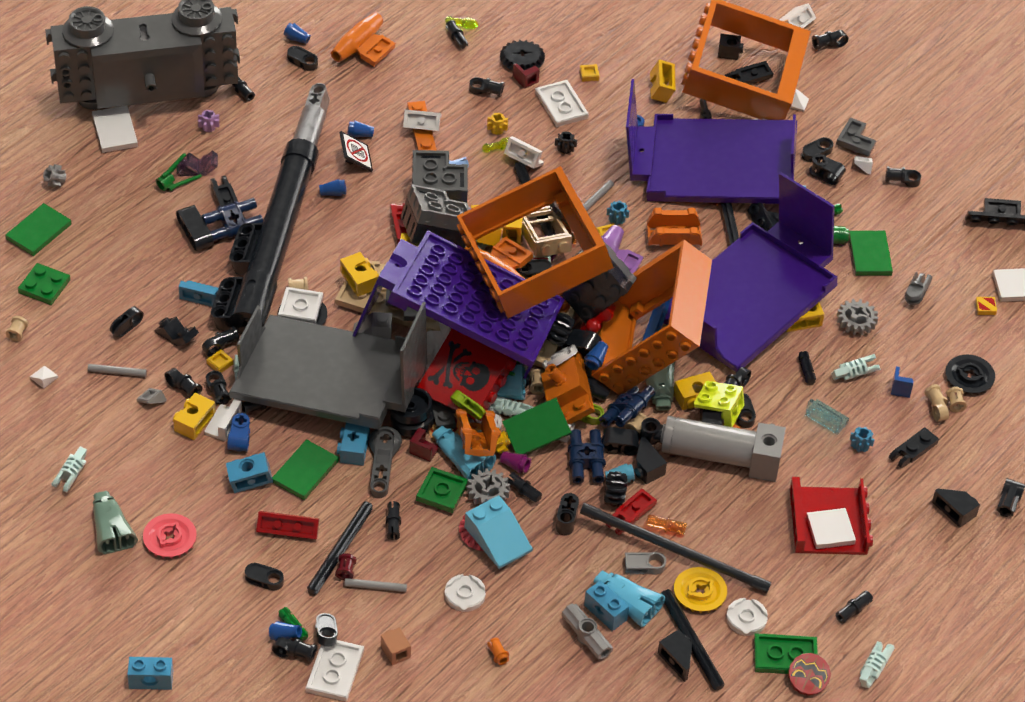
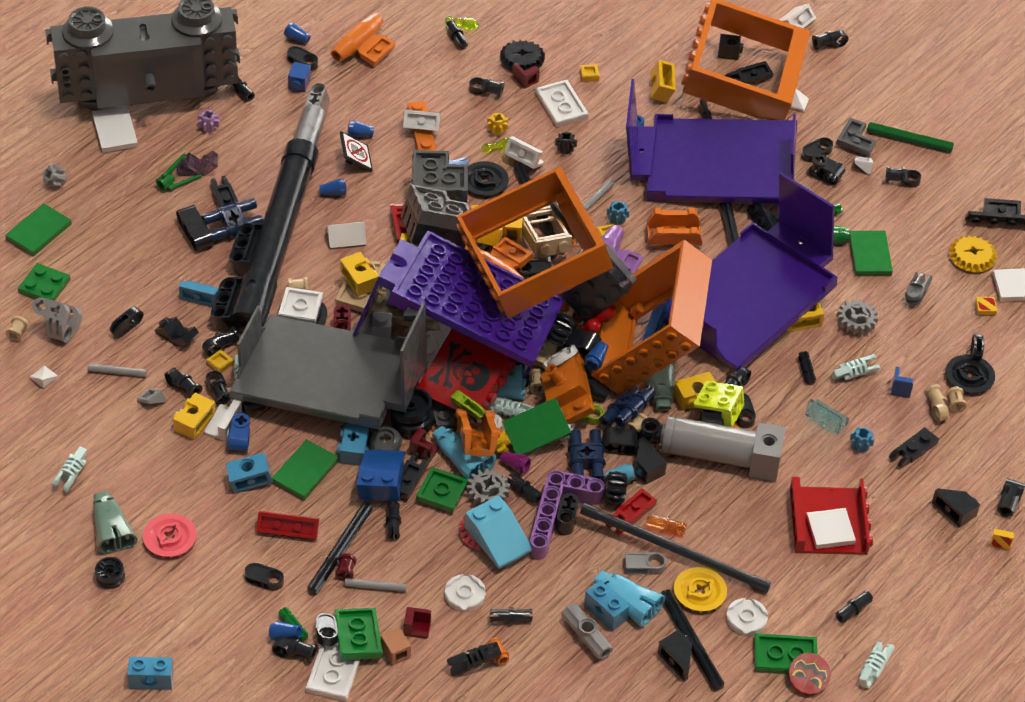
none -> light grey piece [32,297,83,343]
none -> black wheel [95,557,125,589]
none -> blue brick [288,62,311,92]
none -> white panel [326,222,366,248]
none -> dark red beam [333,305,351,331]
none -> green tile [334,608,383,660]
none -> blue slope [357,450,406,501]
none -> black hinge [400,452,430,500]
none -> dark red panel [403,607,432,639]
none -> black hinge [447,642,502,676]
none -> black gear [468,161,509,198]
none -> black pin [490,607,533,624]
none -> medium lavender beam [529,470,604,560]
none -> green axle [867,122,954,152]
none -> yellow gear [949,235,997,273]
none -> black piece [970,333,984,361]
none -> yellow tile [990,529,1014,550]

